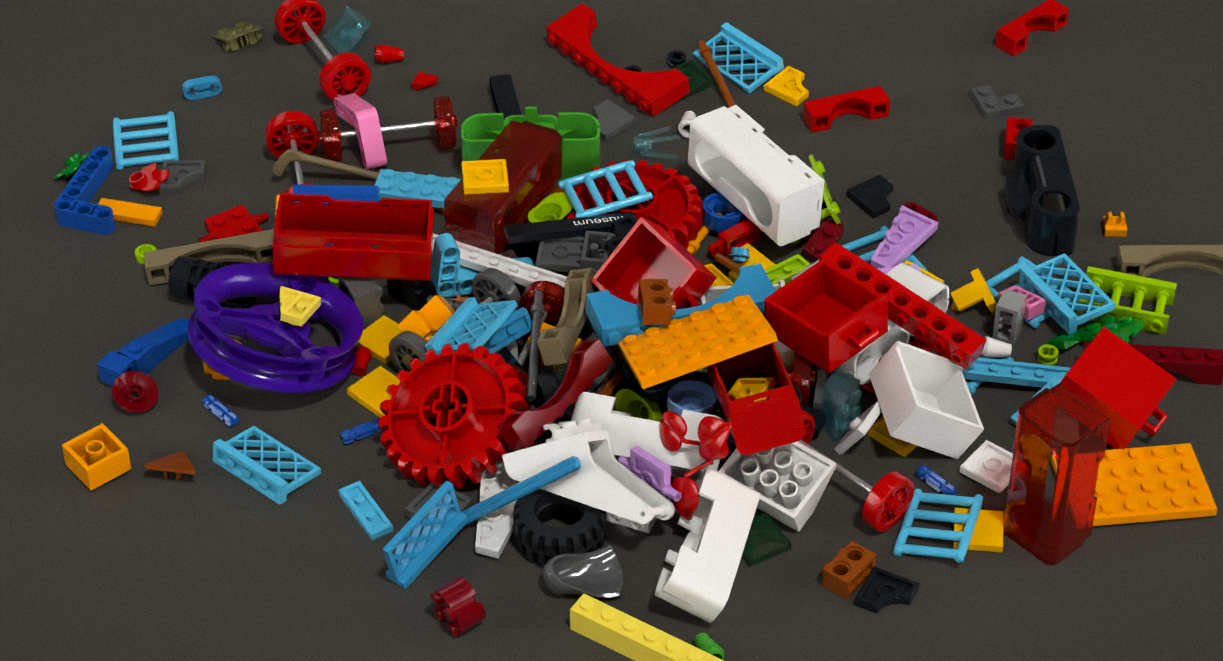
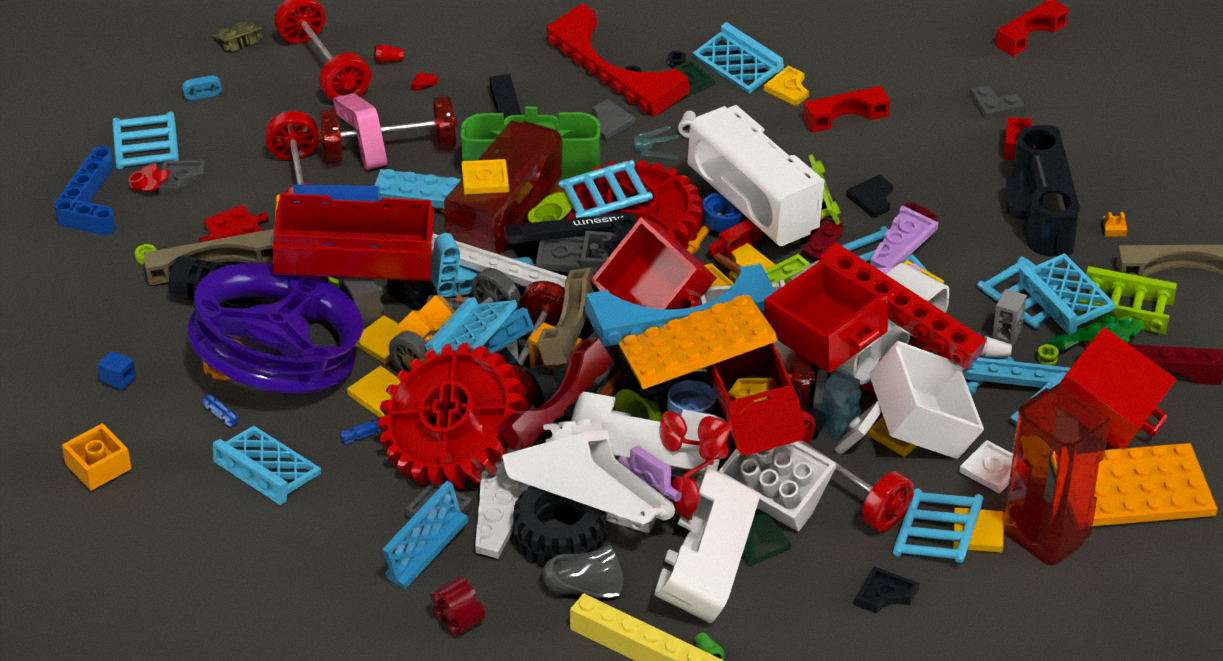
green plate [53,151,89,179] -> none
light orange tile [98,198,163,227] -> none
dark red dish [112,371,159,413] -> none
blue wedge [114,317,189,374] -> none
dark orange piece [144,451,196,480] -> none
dark tan piece [273,149,378,180] -> none
light yellow wing [279,286,321,327] -> none
clear light blue slope [324,6,372,54] -> none
medium azure tile [338,481,393,540] -> none
red pin [352,347,373,376] -> none
dark azure axle [462,456,581,526] -> none
flat silver bar [526,291,545,402] -> none
dark orange brick [638,279,676,325] -> none
dark orange bar [697,40,740,118] -> none
dark azure plate [729,247,750,263] -> none
dark orange brick [822,541,876,600] -> none
blue axle [916,465,957,495] -> none
yellow piece [951,268,997,316] -> none
bright pink slope [998,285,1046,321] -> none

